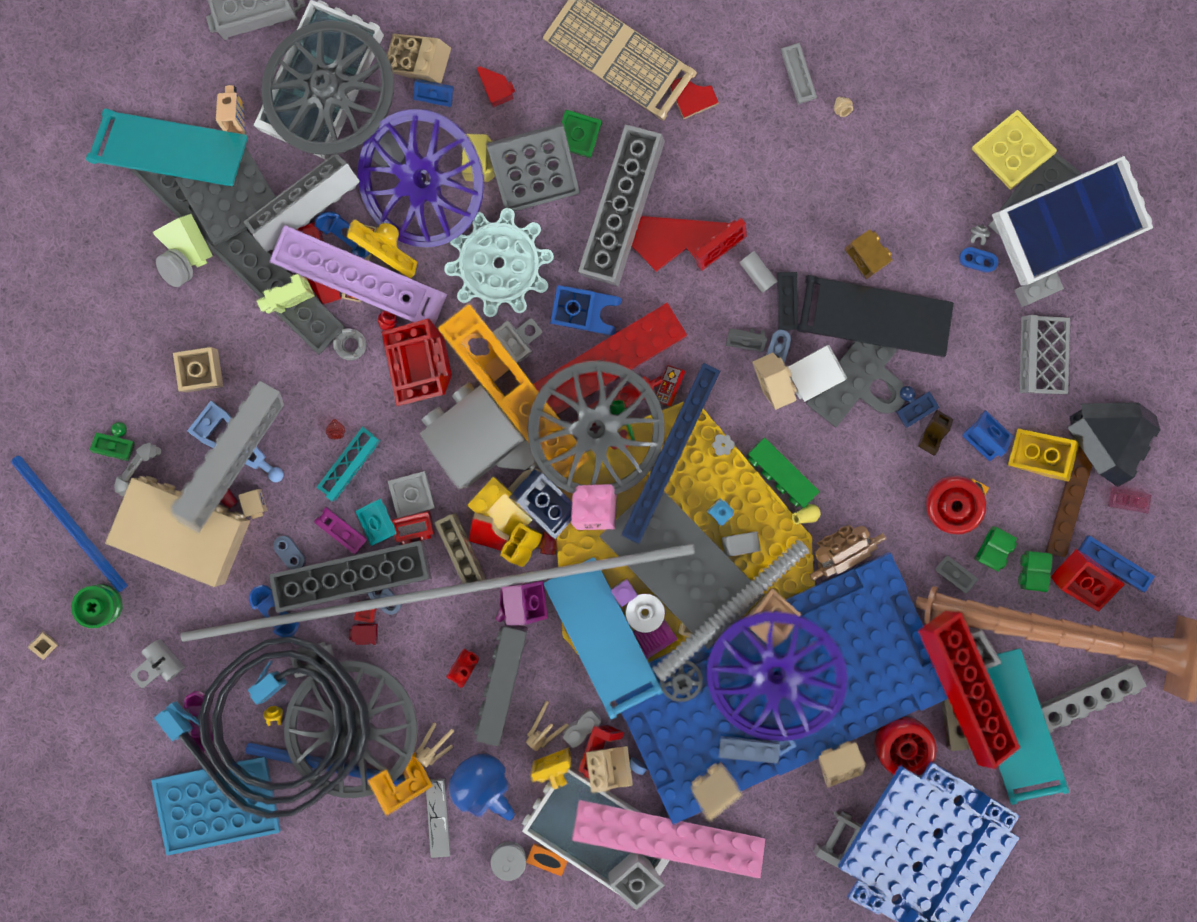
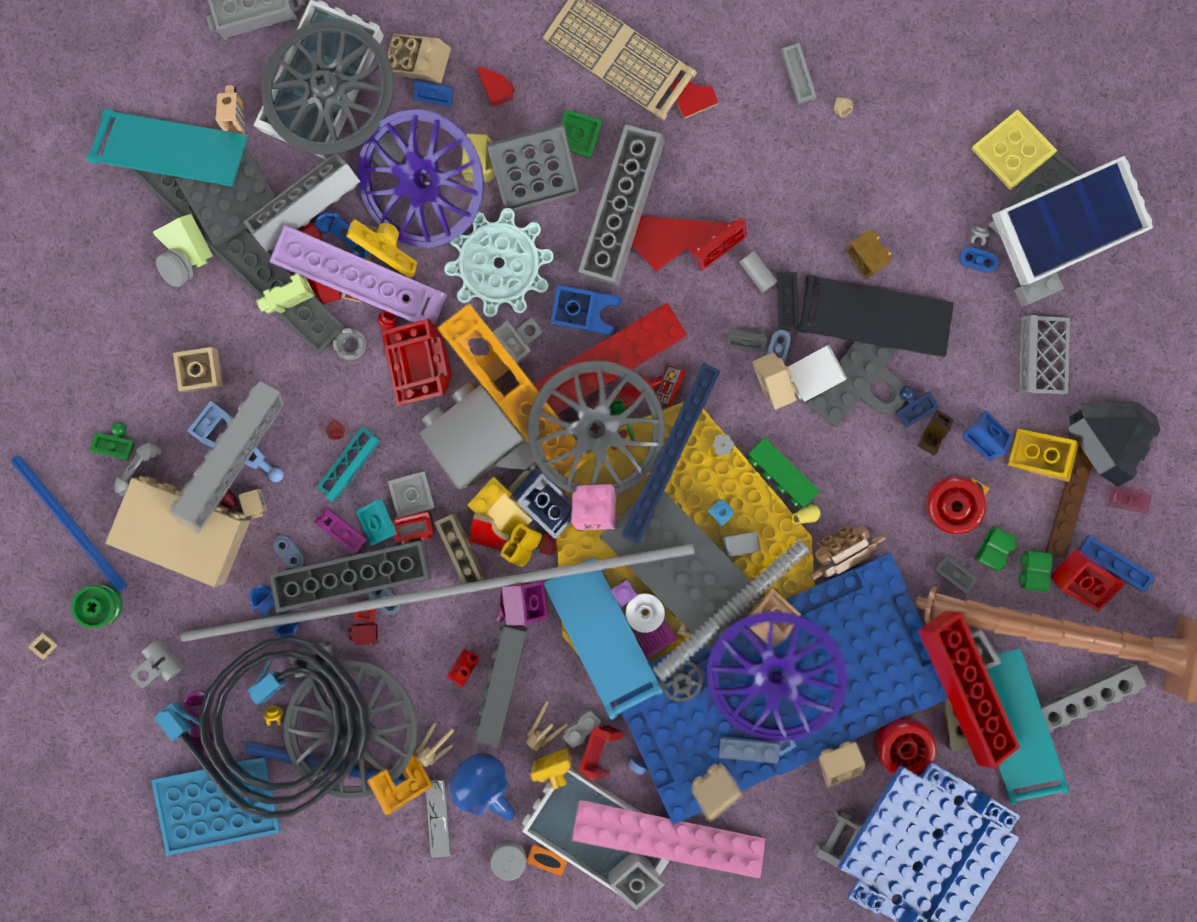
tan window [586,746,633,793] -> none

